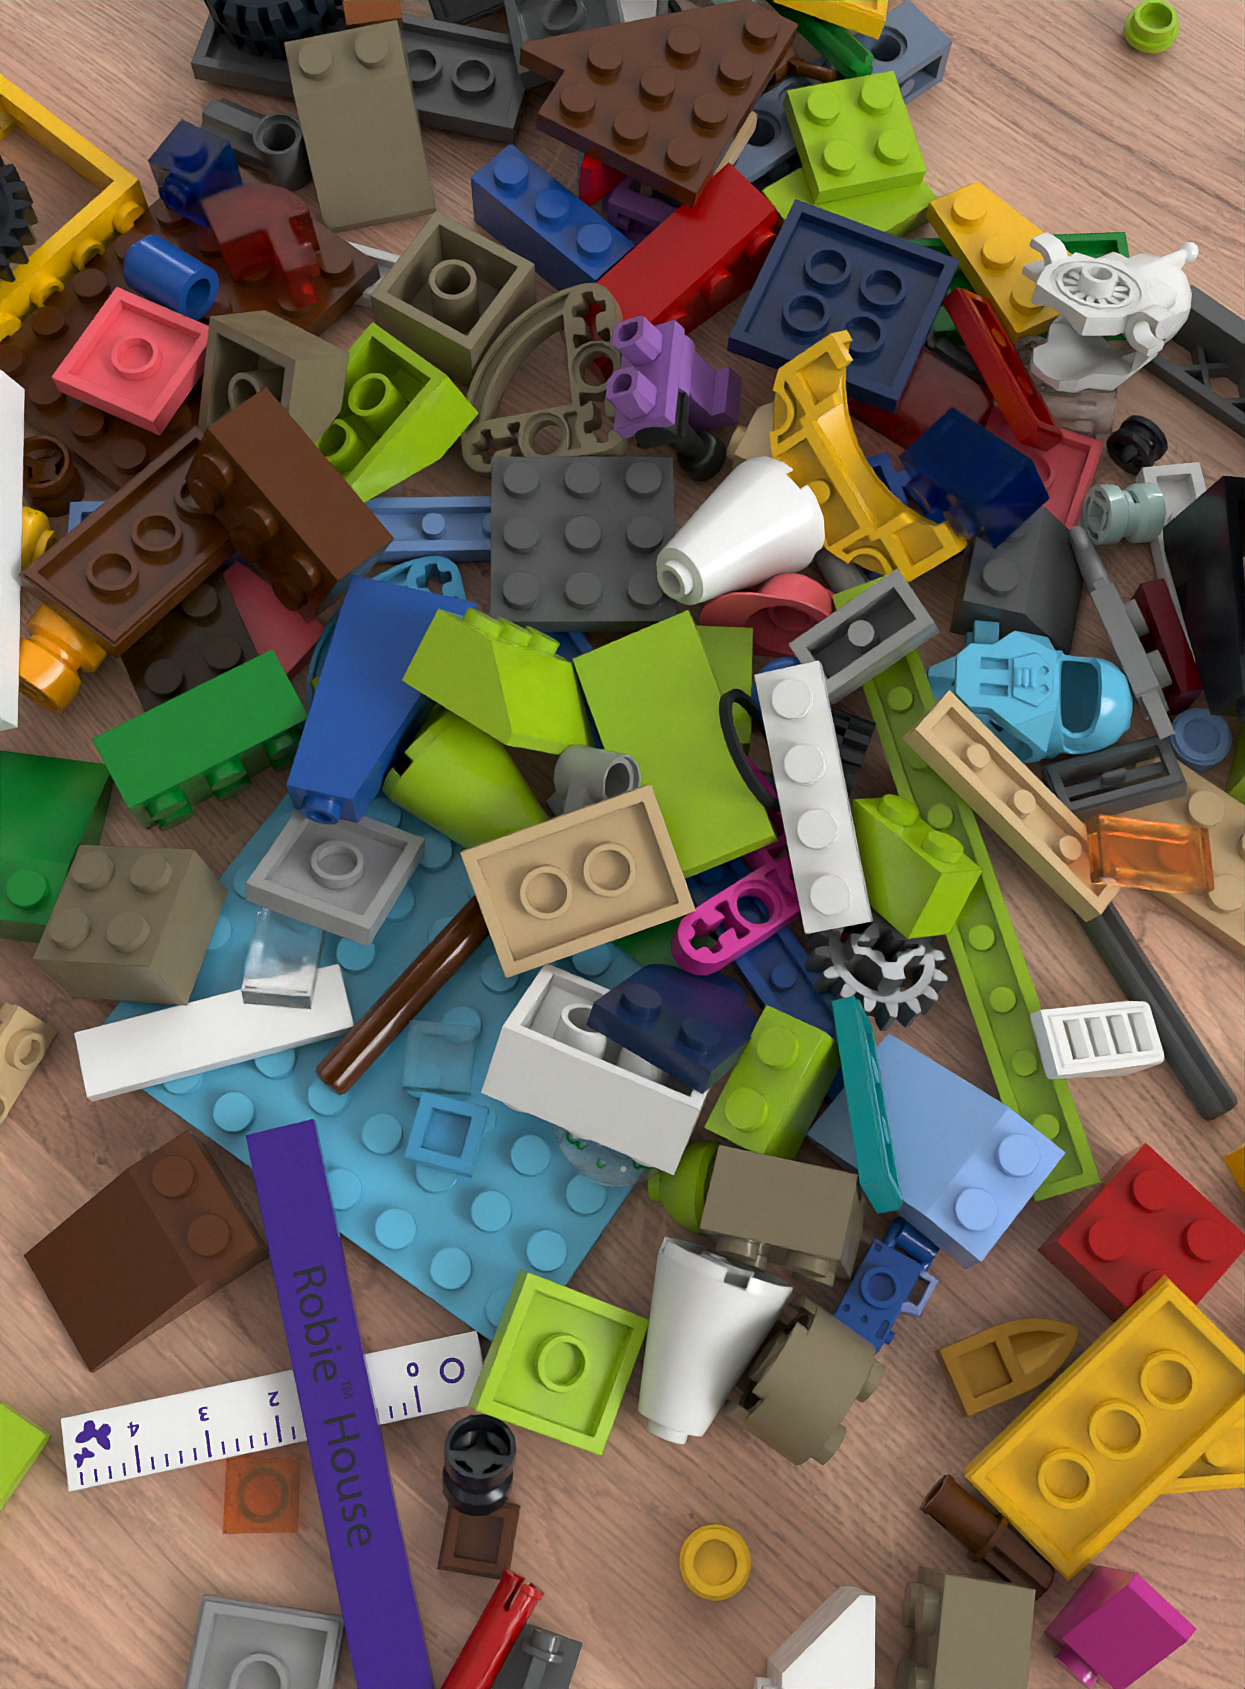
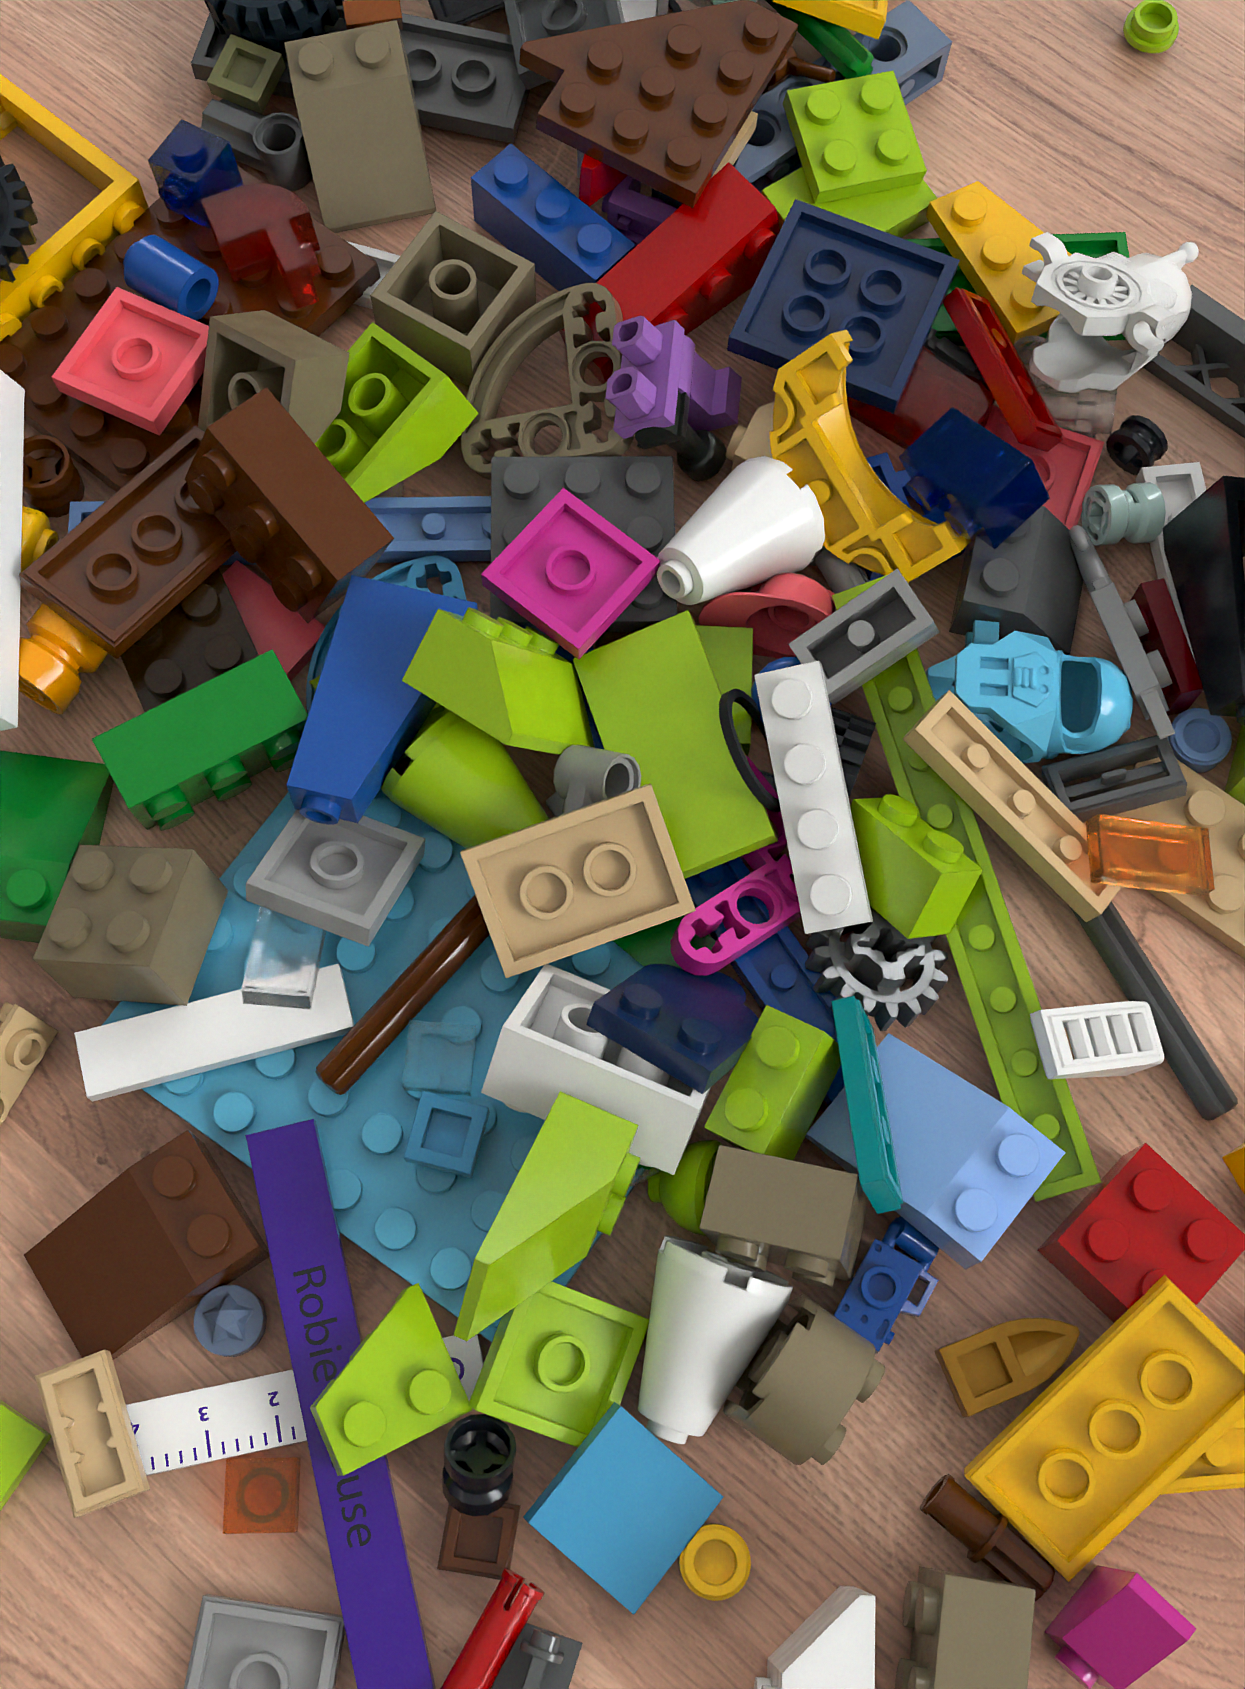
none -> tan plate [35,1350,150,1518]
none -> sand blue tile [193,1285,267,1357]
none -> olive plate [207,34,286,114]
none -> lime wing [310,1283,473,1476]
none -> lime slope [454,1091,641,1341]
none -> dark pink plate [481,488,660,660]
none -> dark azure tile [523,1402,723,1614]

